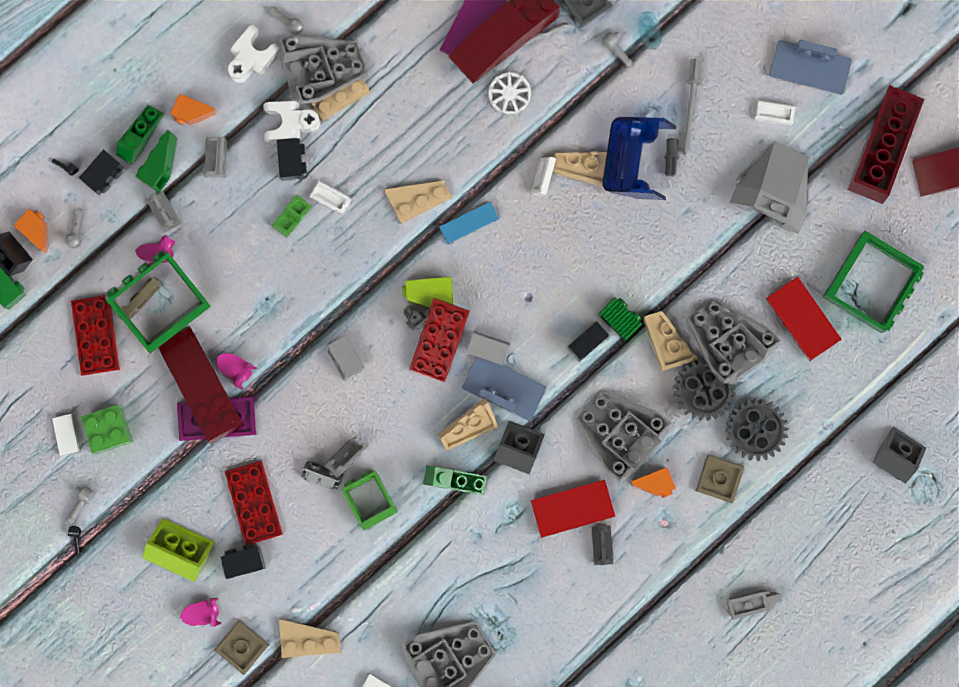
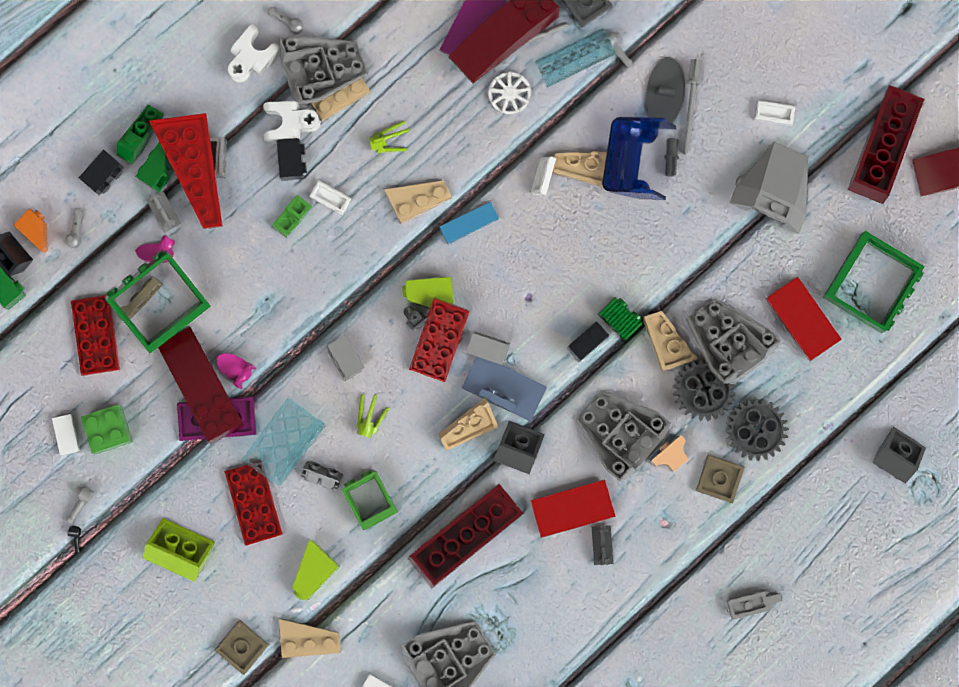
black hand [52,159,79,176] -> none
orange slope [170,94,217,126] -> none
dark pink piece [180,598,221,627] -> none
black brick [220,544,266,579] -> none
light grey hinge [324,436,368,478] -> none
green slope [423,466,487,495] -> none
orange slope [630,467,676,498] -> none
clear light blue plate [637,11,662,50] -> none
sand blue bracket [770,40,852,95] -> none
none -> red wing [149,113,223,229]
none -> clear light blue fence [242,398,326,488]
none -> lime slope [292,540,340,601]
none -> lime plant [356,394,389,438]
none -> lime plant [369,121,410,153]
none -> dark red slope [408,484,524,589]
none -> clear light blue fence [535,28,616,87]
none -> dark grey shield [646,57,684,129]
none -> light nougat brick [651,435,689,472]

